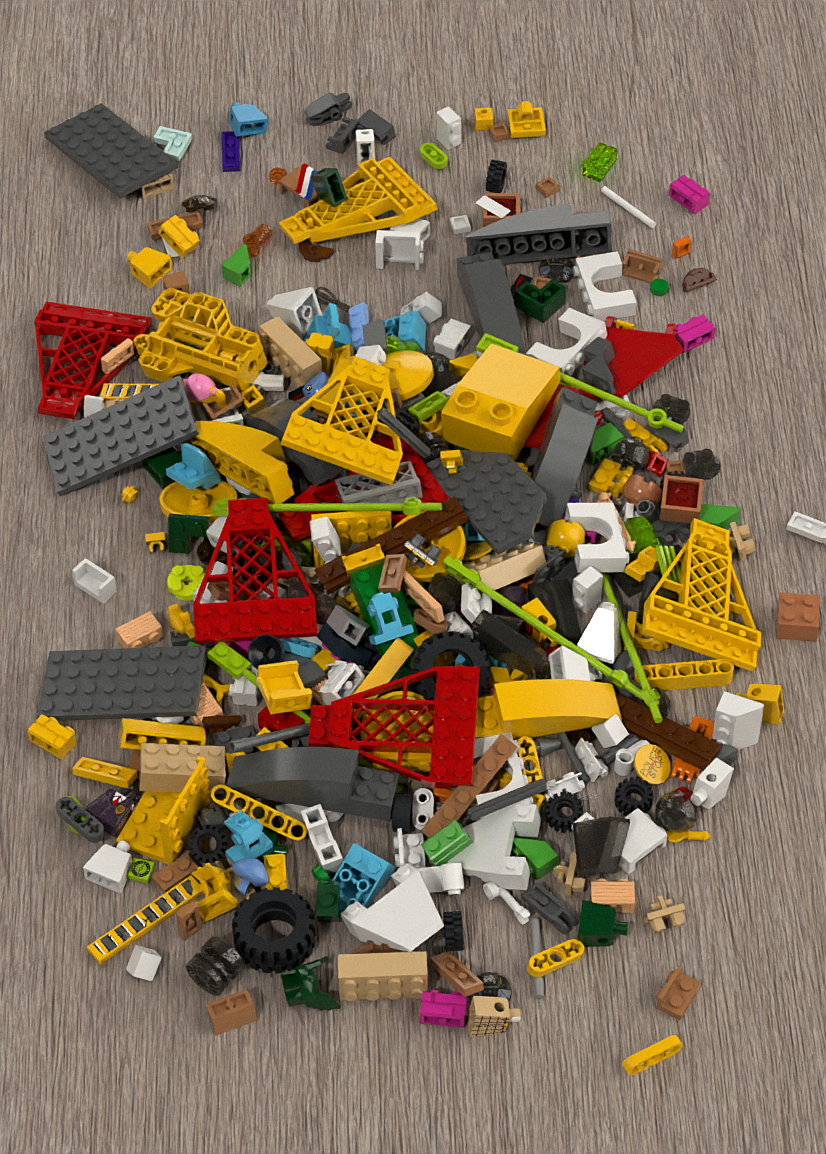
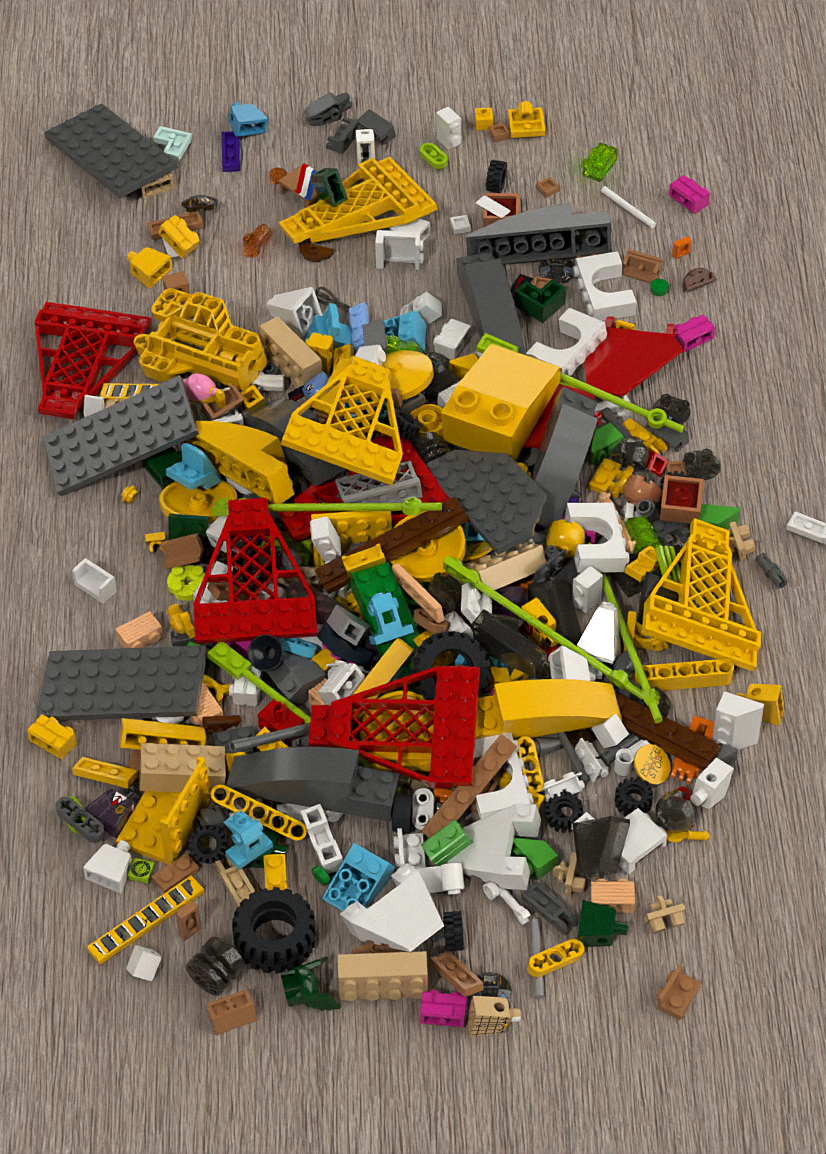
light nougat plate [101,338,134,374] -> none
yellow tile [192,863,238,923] -> none
bright green slope [222,244,251,287] -> none
medium blue piece [232,858,269,895] -> none
yellow panel [256,660,312,714] -> none
dark green torso [316,880,341,922] -> none
dark grey axle [377,408,431,458] -> none
medium nougat plate [378,554,407,593] -> none
dark grey hips [404,533,441,569] -> none
lime tile [408,391,449,422] -> none
yellow tile [441,450,463,474] -> none
dark grey axle [468,779,547,820] -> none
dark grey arch [582,337,616,395] -> none
yellow beam [622,1035,683,1076] -> none
nougat piece [776,592,820,642] -> none
none -> medium nougat panel [160,533,204,569]
none -> dark grey pin [755,553,788,589]

